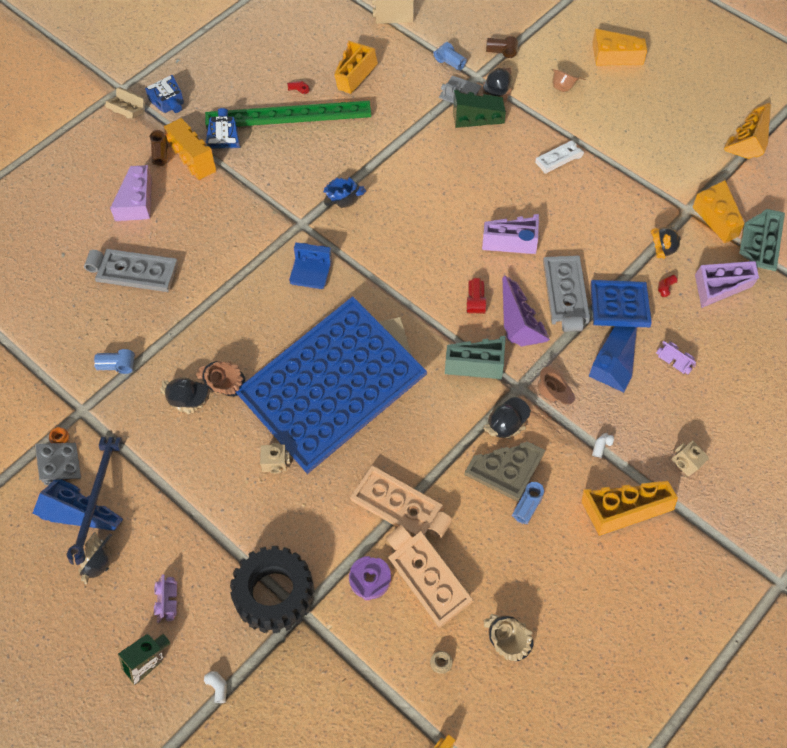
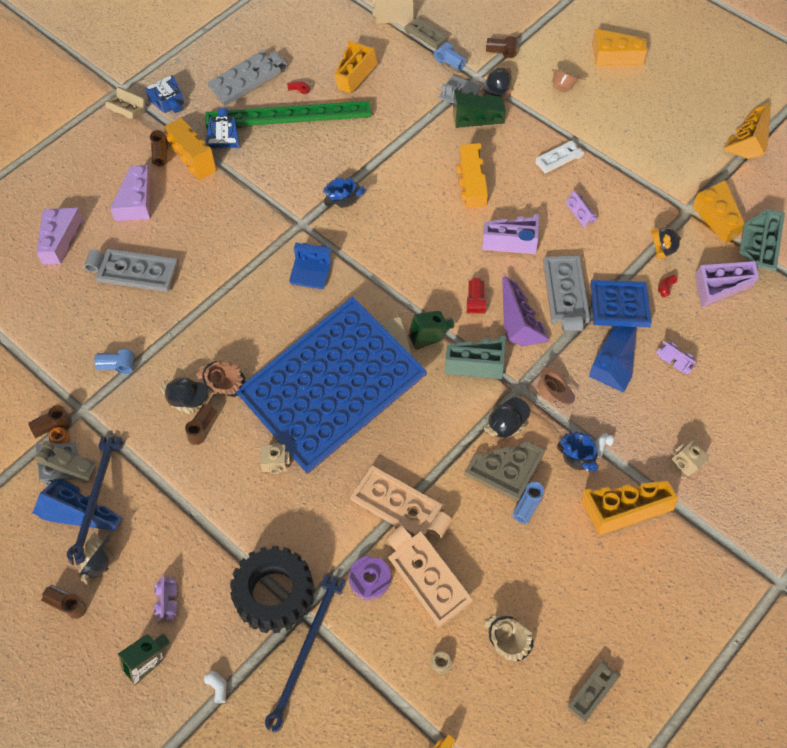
none -> reddish brown piece [28,405,72,438]
none -> dark tan plate [35,441,96,482]
none -> lavender wedge [37,208,84,265]
none -> reddish brown piece [41,584,86,619]
none -> reddish brown piece [185,404,218,445]
none -> light grey hinge [207,50,287,107]
none -> dark blue hinge [265,573,346,733]
none -> dark tan plate [404,17,447,50]
none -> dark green torso [408,311,454,350]
none -> light orange wedge [456,143,488,208]
none -> blue hair [557,431,598,471]
none -> lavender hinge [566,190,597,228]
none -> dark tan plate [566,660,621,724]

